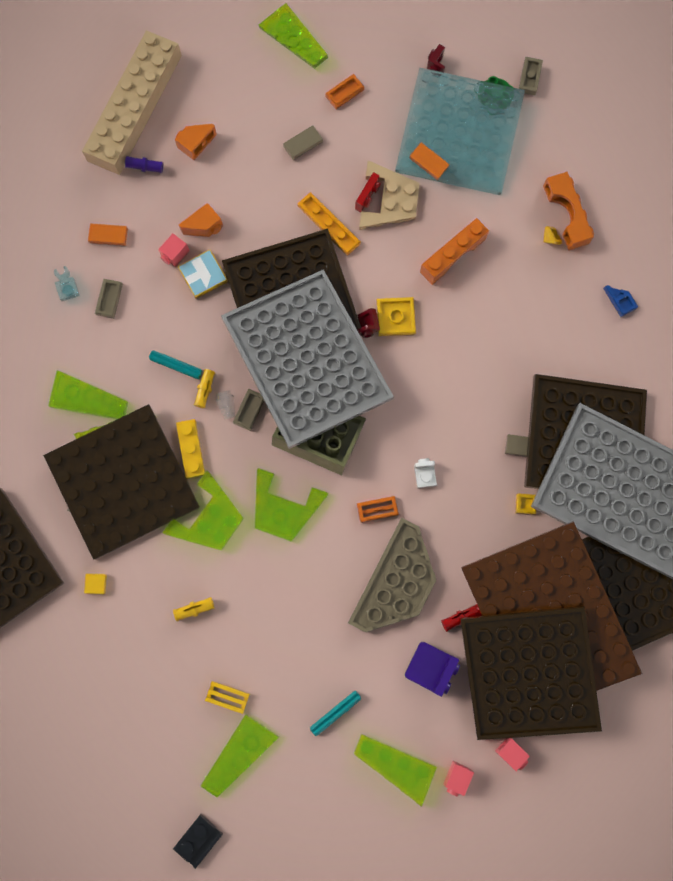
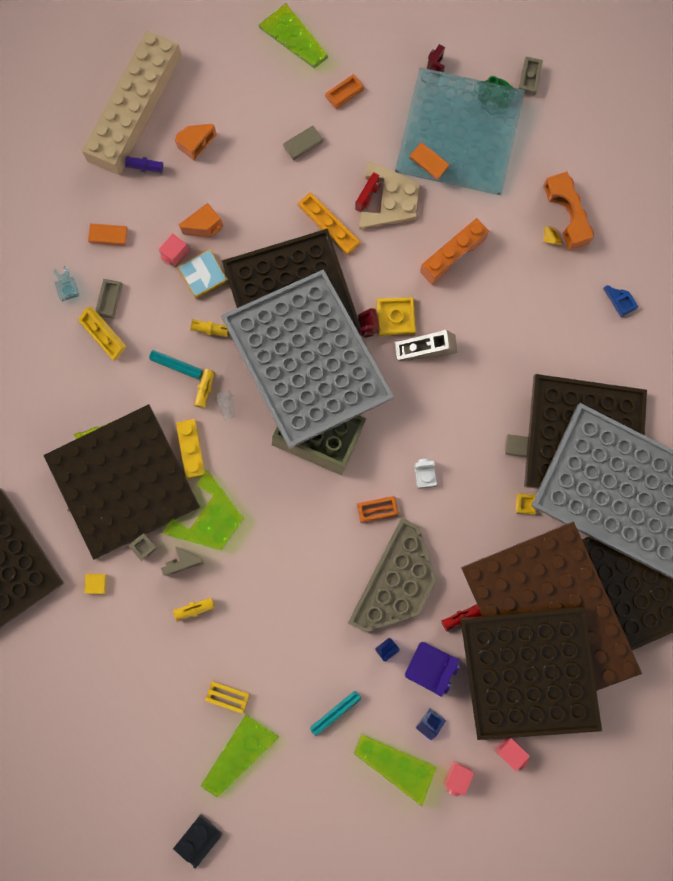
clear neon green wing [48,370,128,419] -> none
dark tan tile [233,389,264,431] -> none
clear neon green wing [255,468,328,542] -> none
none -> yellow plate [78,306,127,361]
none -> dark tan plate [128,533,157,561]
none -> dark tan slope [161,546,204,576]
none -> yellow pin [190,319,229,338]
none -> clear blue slope [375,638,400,662]
none -> dark tan slope [395,330,458,361]
none -> clear blue slope [416,708,446,740]

